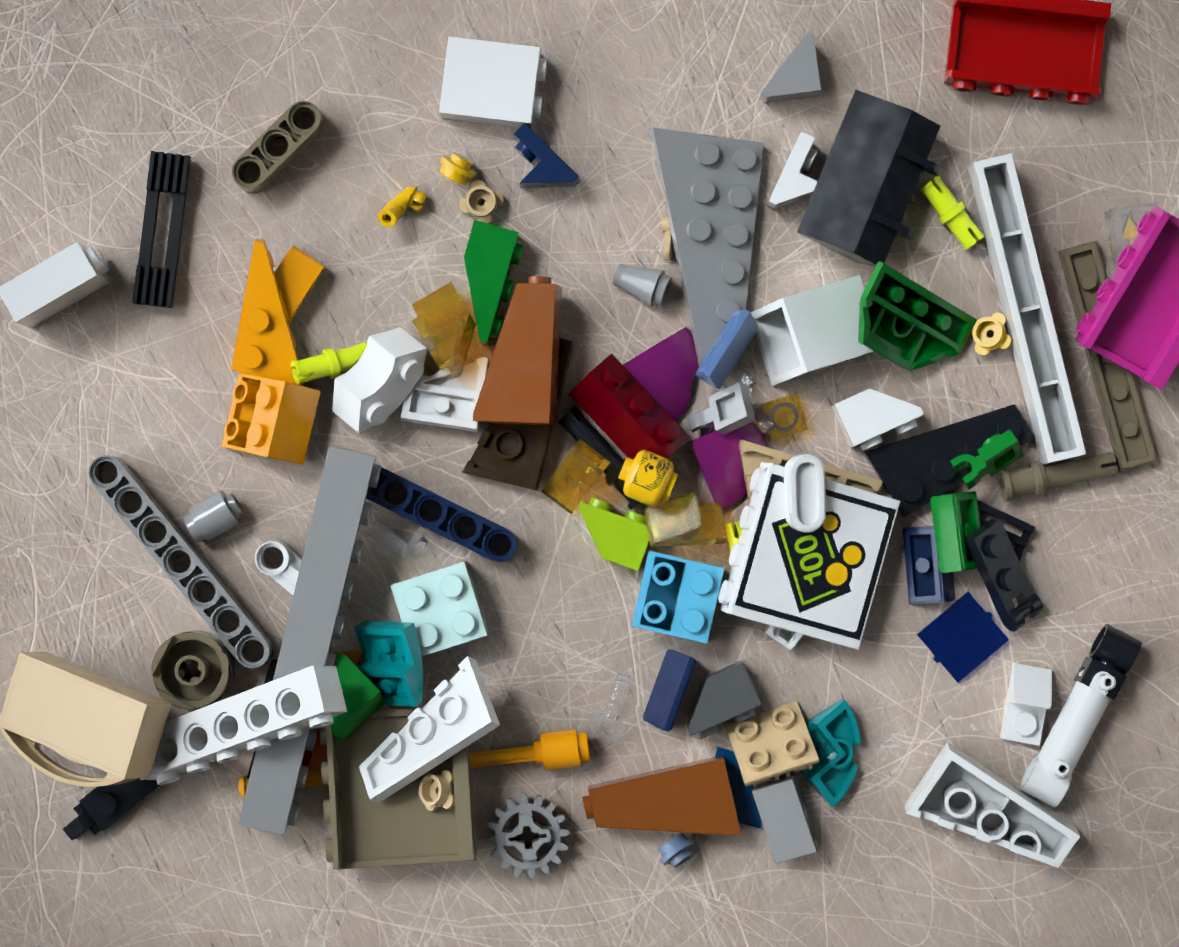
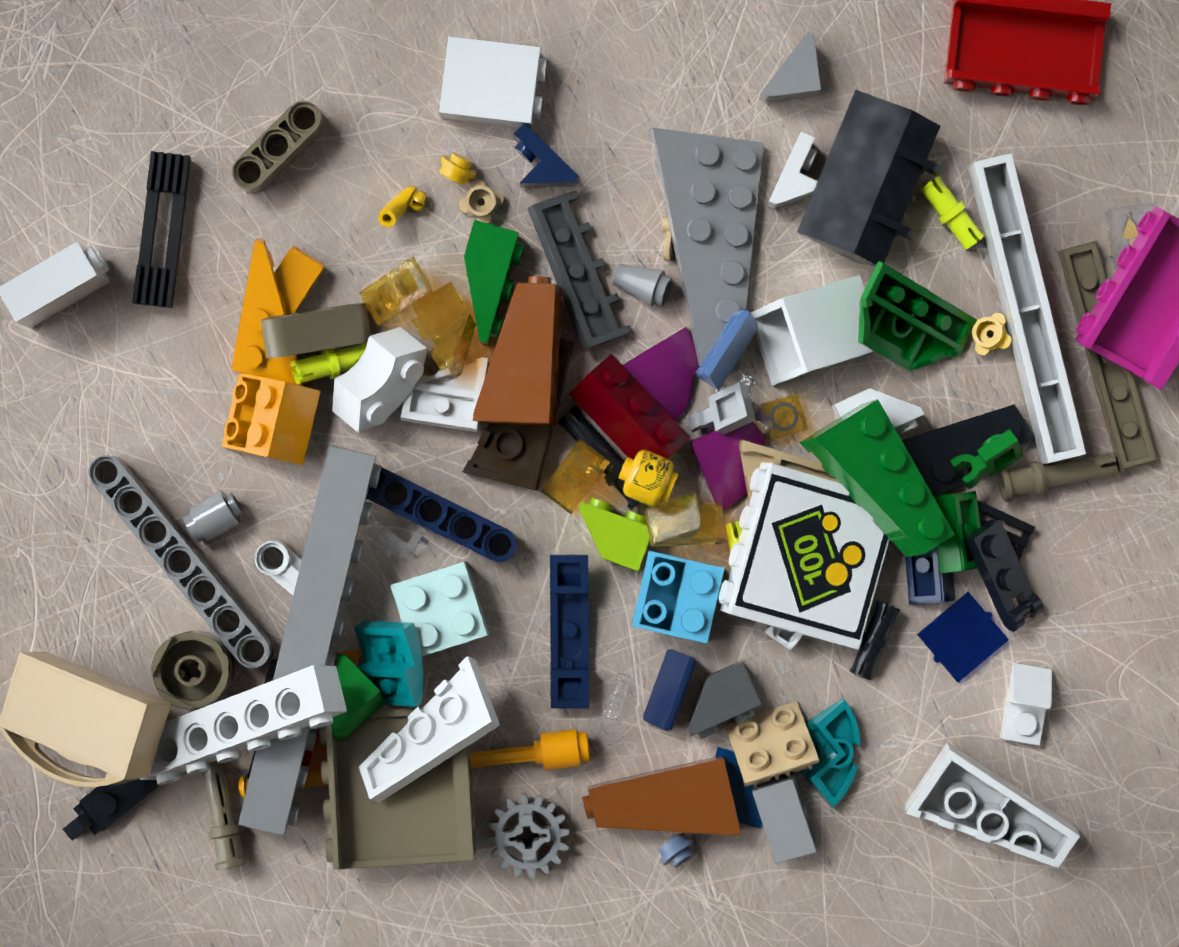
tan plate [419,770,455,811] -> none
white tile [784,454,826,532] -> none
white piece [1019,623,1142,808] -> none
none -> dark tan pin [202,760,250,871]
none -> dark tan beam [260,303,371,358]
none -> clear yellow slope [359,256,432,326]
none -> dark grey hinge [527,191,632,351]
none -> dark blue slope [550,554,589,709]
none -> green wedge [799,399,955,557]
none -> black pin [849,600,901,680]

